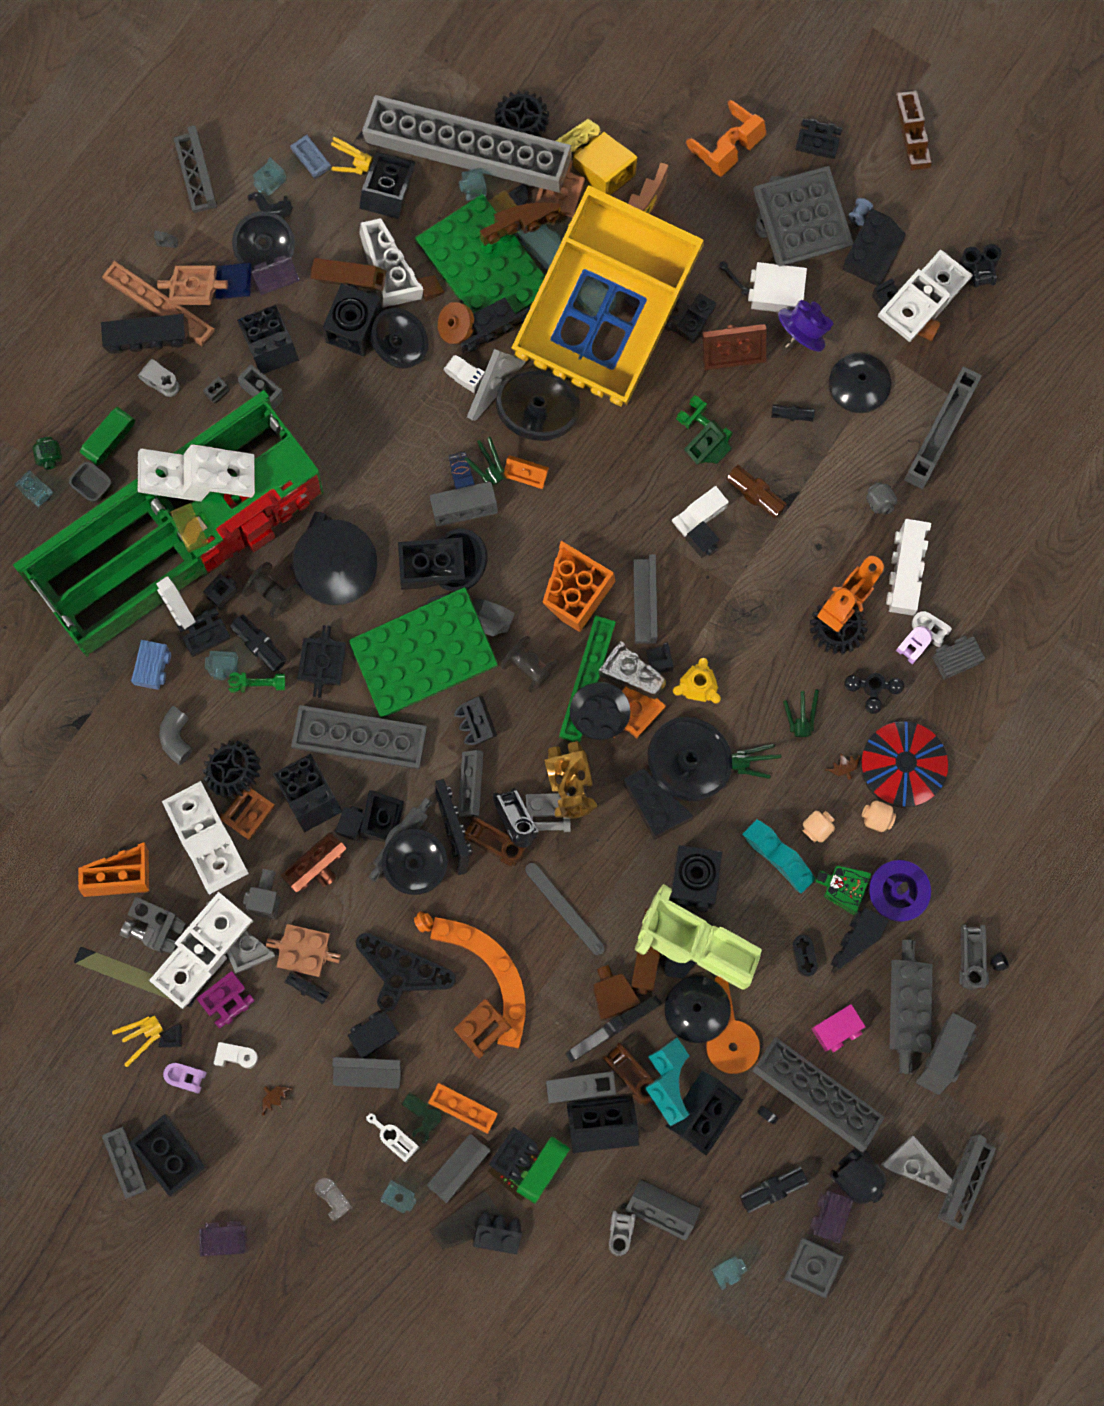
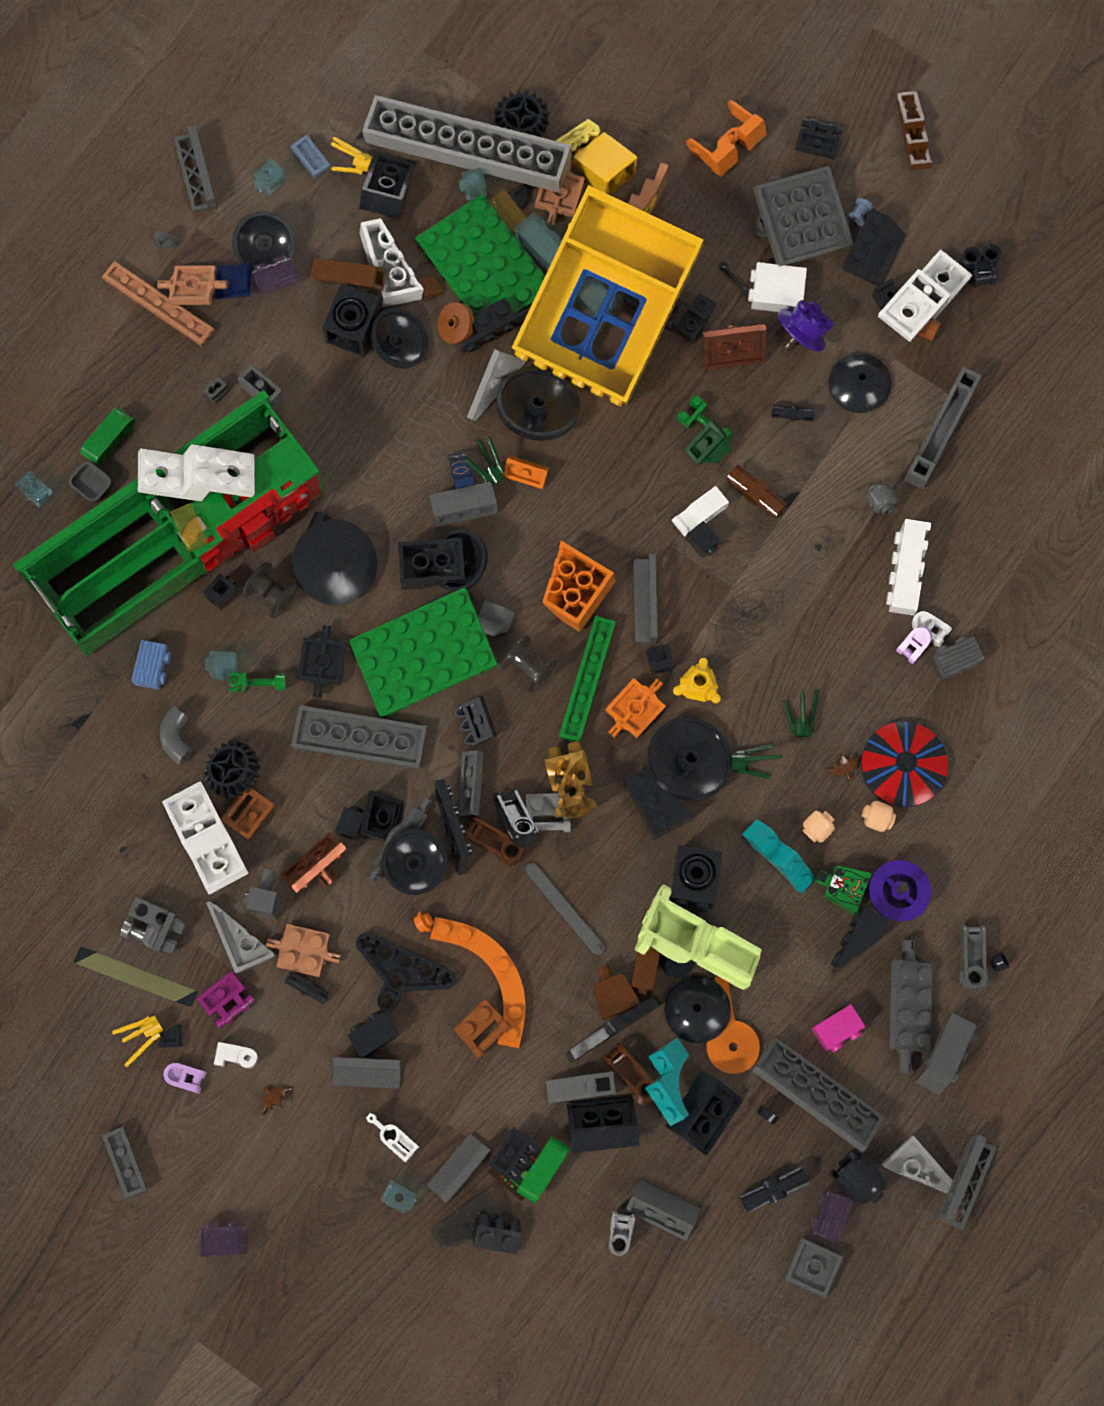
dark green head [32,437,62,470] -> none
orange wedge [78,842,149,897] -> none
black brick [101,314,190,354] -> none
black brick [129,1114,209,1197] -> none
light grey piece [138,359,179,397] -> none
white bracket [149,892,253,1010] -> none
white piece [156,576,196,629] -> none
black plate [177,607,231,657] -> none
black piece [230,614,287,672] -> none
black slope [237,305,299,374] -> none
black piece [247,192,293,219] -> none
black slope [273,753,343,833] -> none
clear leg [315,1178,353,1222] -> none
clear green bar [401,1092,442,1144] -> none
orange plate [428,1083,498,1134] -> none
white leg [444,355,485,394] -> none
reddish brown slope [480,202,561,246] -> none
black piece [570,682,631,740] -> none
clear smoke wing [599,641,666,700] -> none
clear light blue brick [710,1256,748,1290] -> none
black beam [792,935,818,977] -> none
black gear [810,598,868,655] -> none
orange piece [817,556,884,632] -> none
black piece [844,673,904,714] -> none

